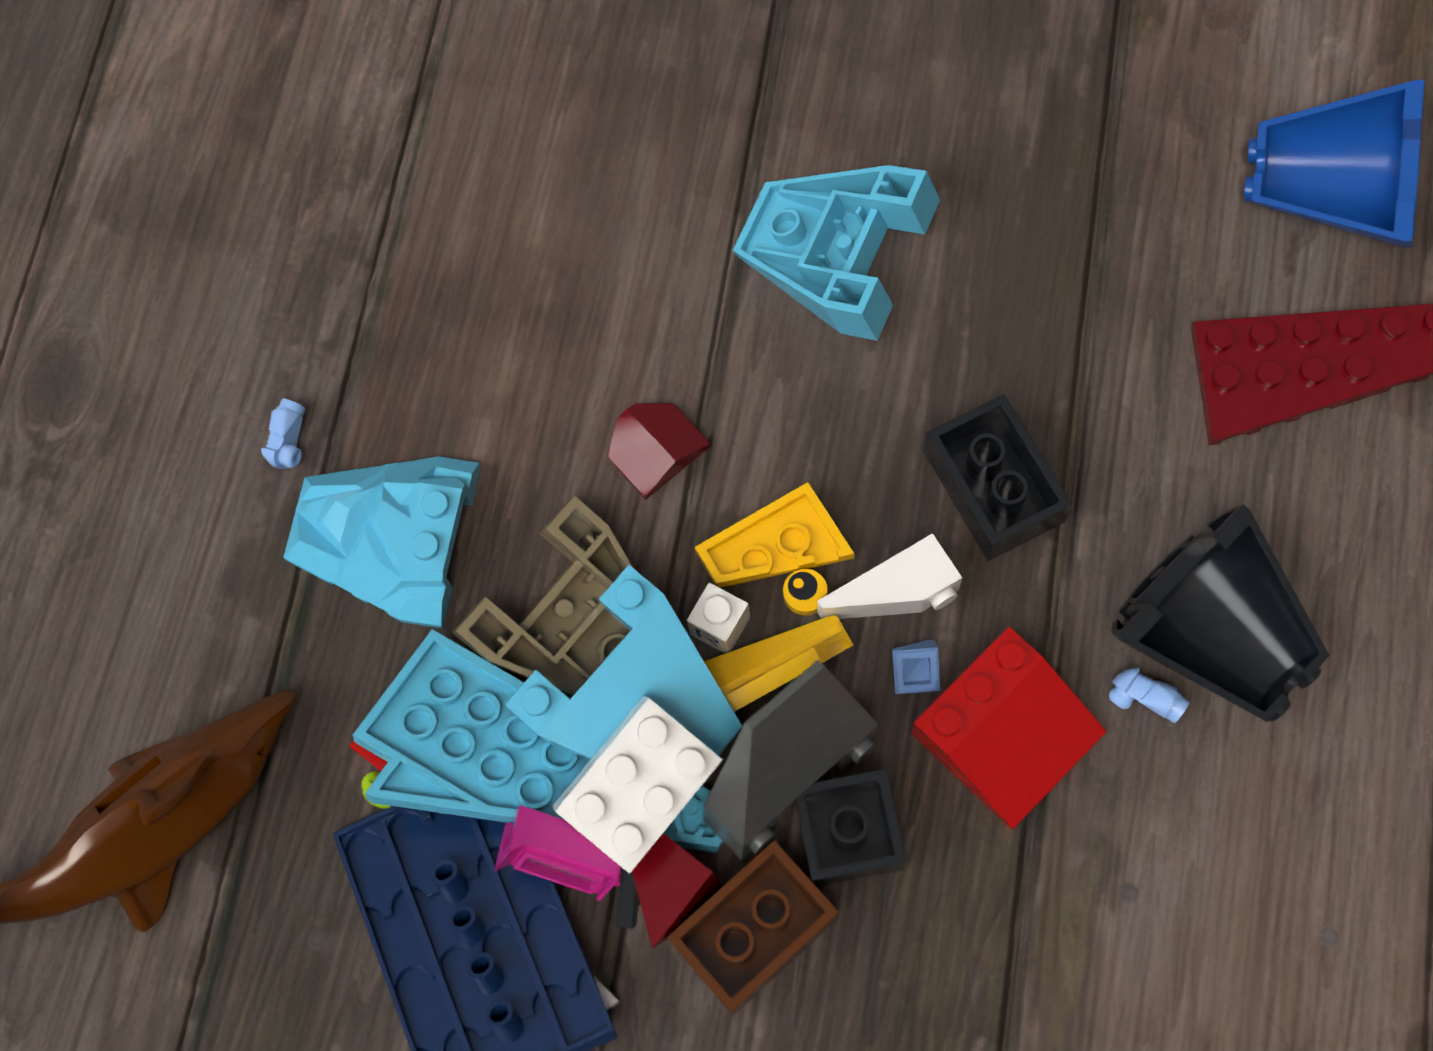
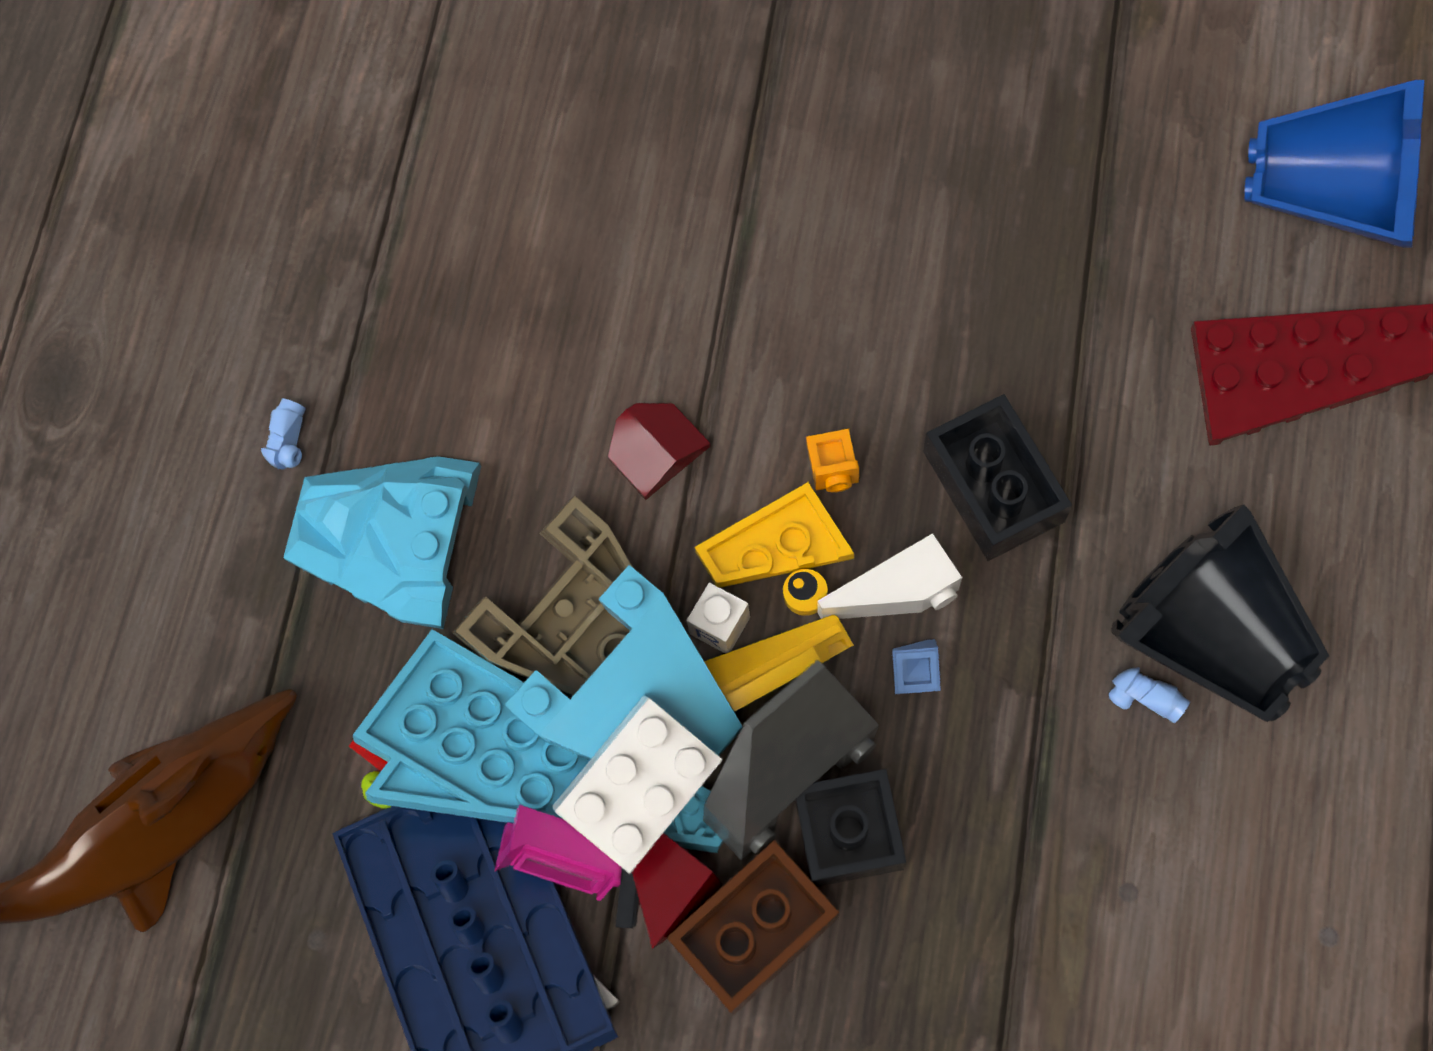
medium azure wedge [732,165,940,341] -> none
red slope [911,626,1107,830] -> none
none -> light orange bracket [806,429,860,492]

